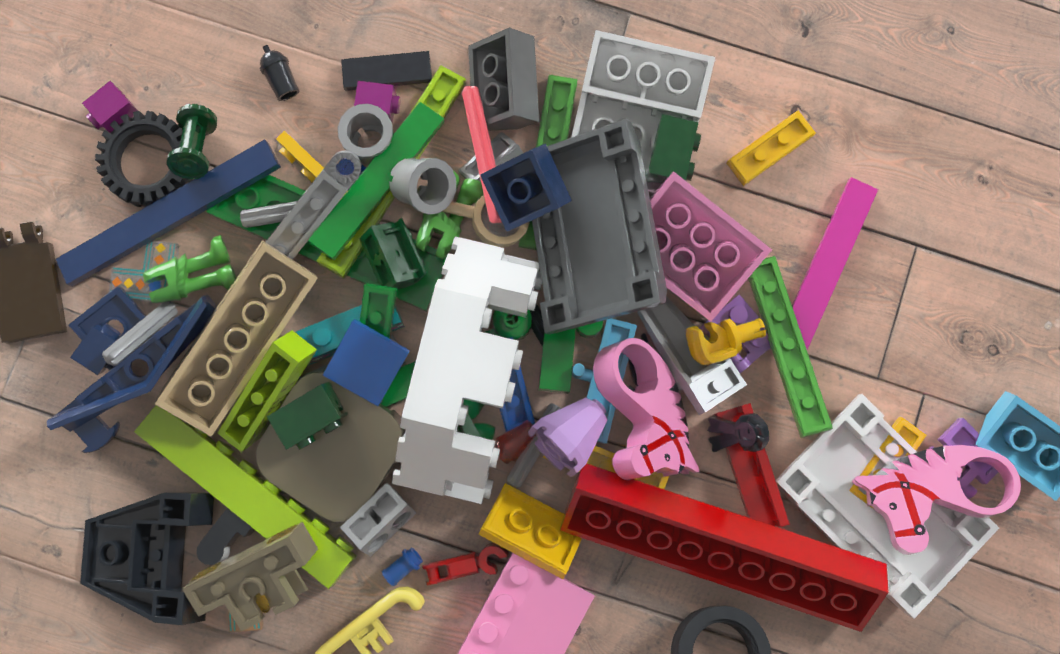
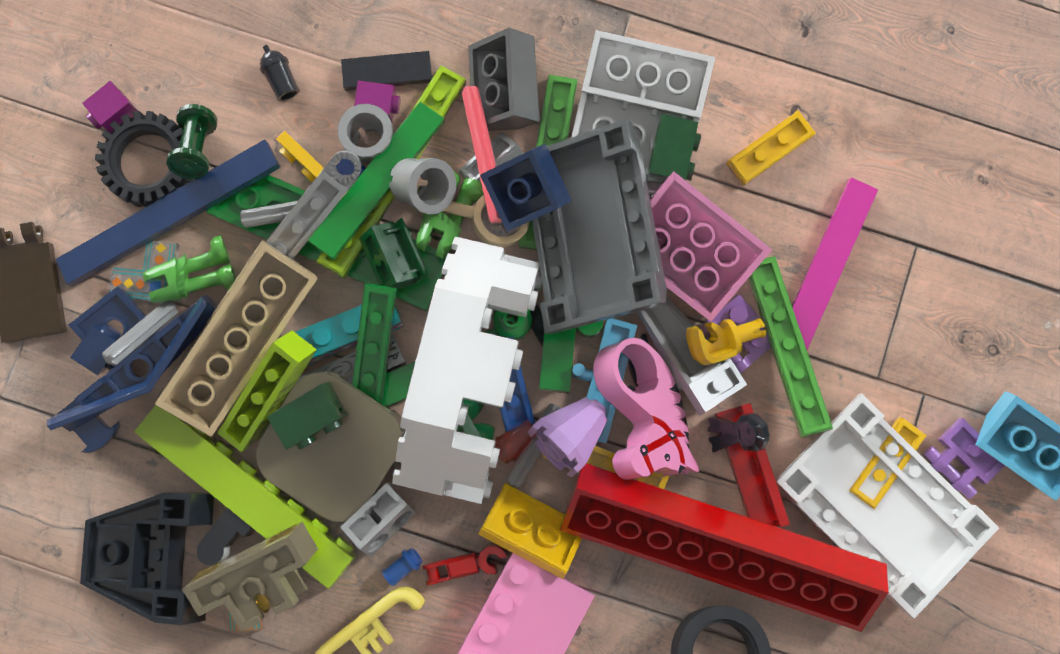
blue tile [323,319,410,406] -> none
bright pink animal [852,445,1021,555] -> none

